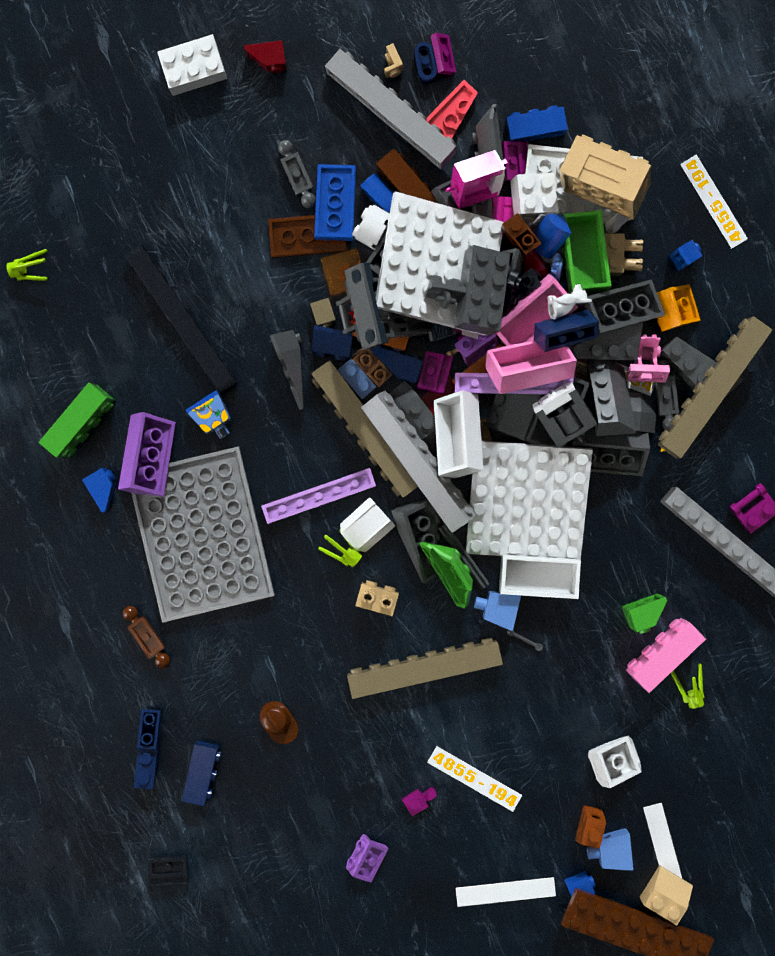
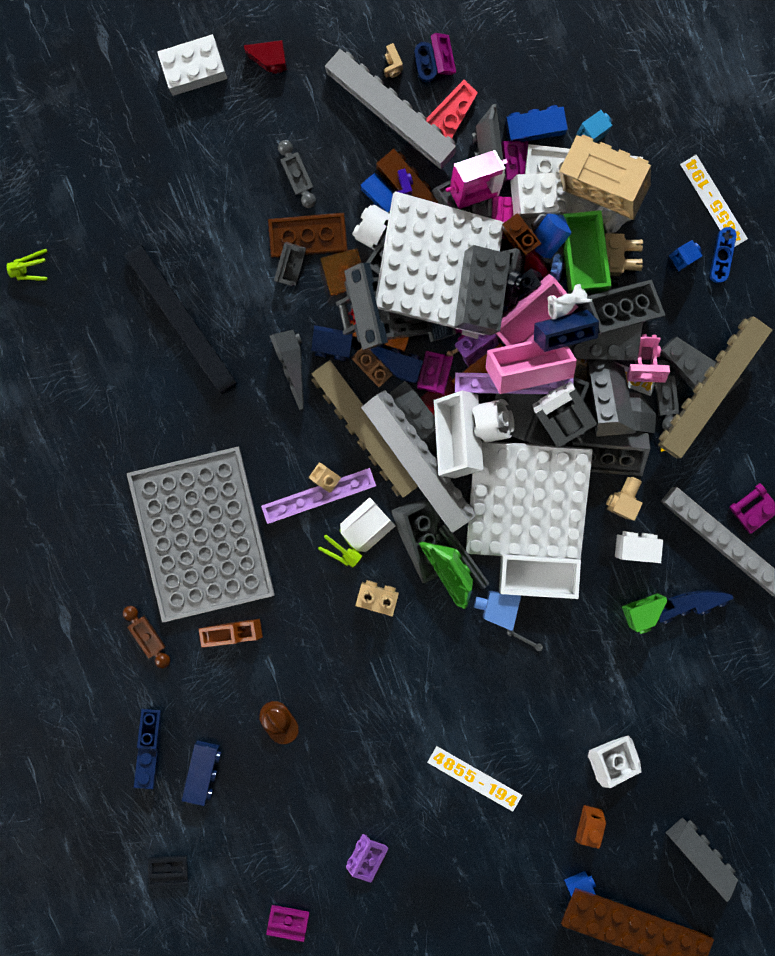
bright green piece [38,382,115,458] -> none
blue slope [82,468,116,513] -> none
medium lavender slope [118,412,176,497] -> none
torso [186,390,231,439] -> none
dark tan brick [310,298,336,328] -> none
blue tile [314,164,356,241] -> none
light blue plate [338,358,376,400] -> none
dark tan brick [347,638,503,699] -> none
magenta plate [402,787,437,816] -> none
dark grey hips [424,275,466,309] -> none
white sticker [456,877,556,907] -> none
medium blue torso [587,828,633,870] -> none
bright pink piece [626,618,706,693] -> none
tan slope [640,865,693,925] -> none
white sticker [643,803,682,878] -> none
light orange slope [657,284,701,332] -> none
lime plant [671,664,705,708] -> none
none -> dark orange slope [199,619,263,648]
none -> magenta plate [266,905,309,942]
none -> dark grey hinge [274,242,307,286]
none -> tan bracket [309,462,341,493]
none -> dark purple bracket [392,168,413,196]
none -> white brick [472,399,514,442]
none -> dark azure brick [576,110,612,143]
none -> tan brick [606,477,643,521]
none -> white brick [615,531,663,563]
none -> dark blue slope [657,590,734,624]
none -> dark grey slope [665,817,738,902]
none -> blue beam [710,227,737,283]

